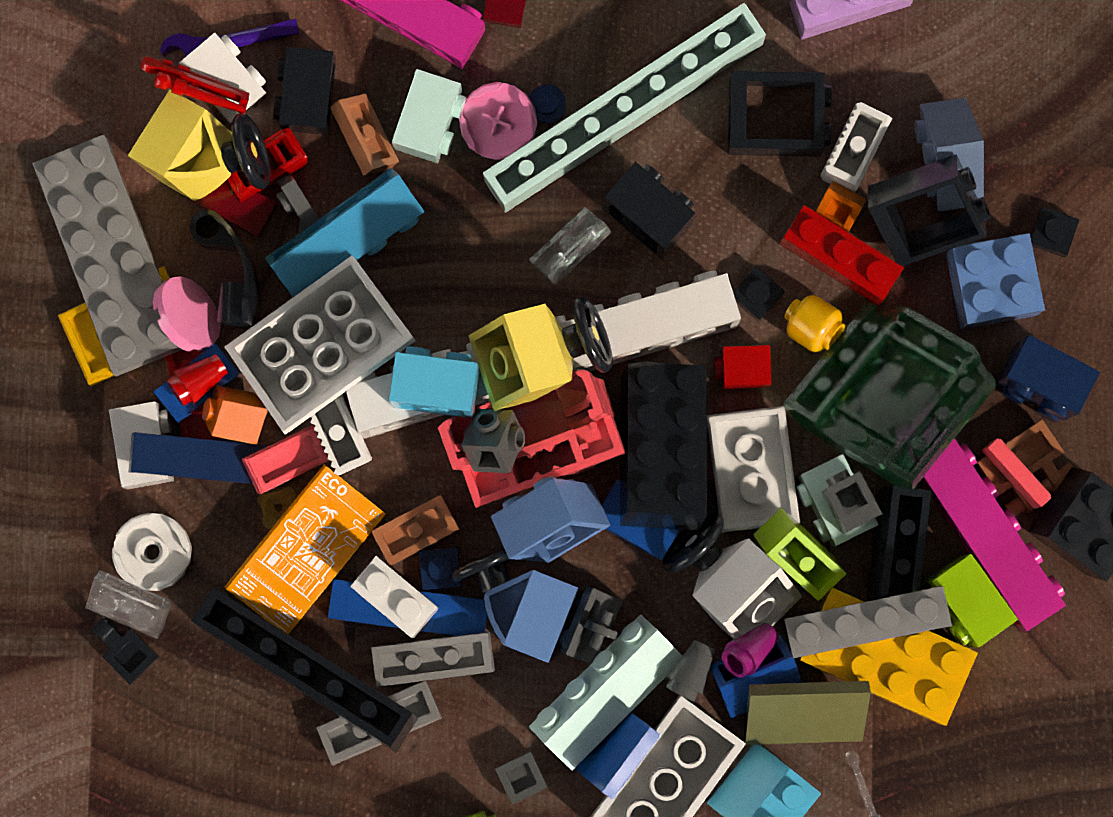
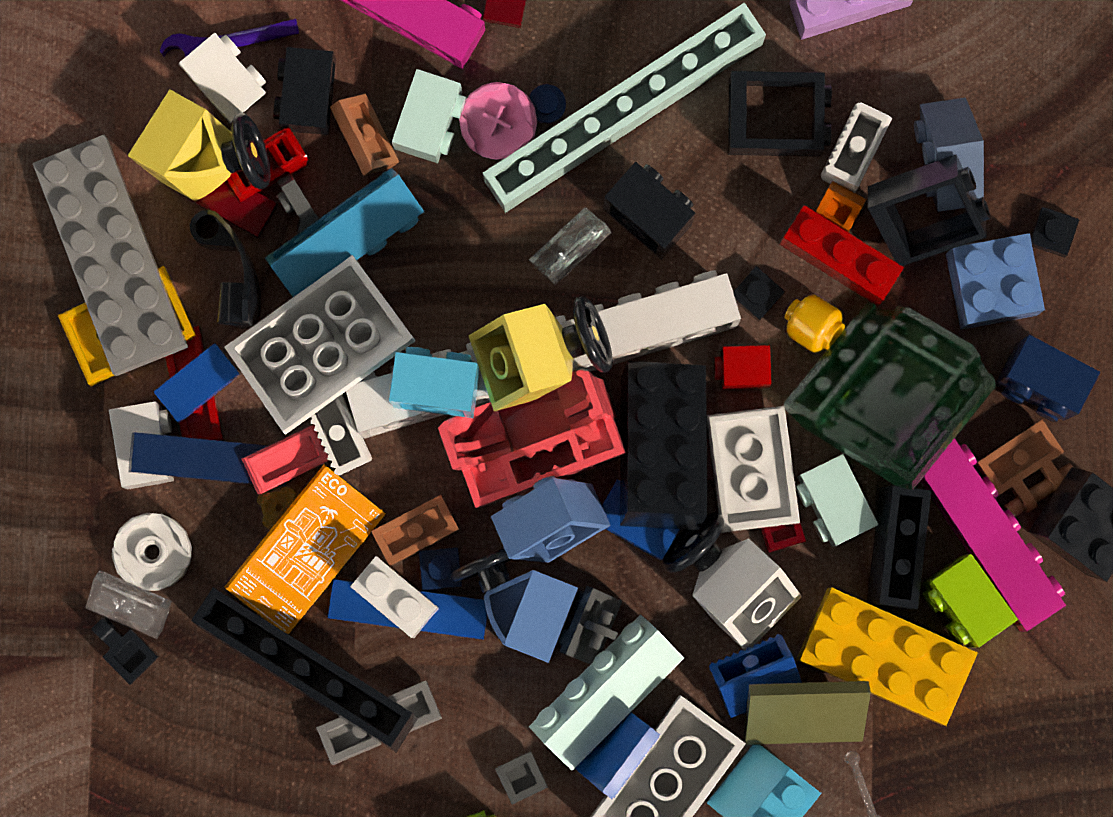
red piece [140,57,250,114] -> none
bright pink tile [153,276,221,352] -> none
red cone [166,354,228,407] -> none
orange brick [202,385,268,445] -> none
light grey plate [371,631,495,687] -> none
dark grey brick [461,409,525,473] -> none
dark grey cone [666,640,715,702] -> none
magenta cone [722,623,779,678] -> none
lime brick [753,507,847,601] -> none
light grey plate [785,586,952,658] -> none
dark grey brick [821,469,882,534] -> none
coral tile [981,438,1051,509] -> none

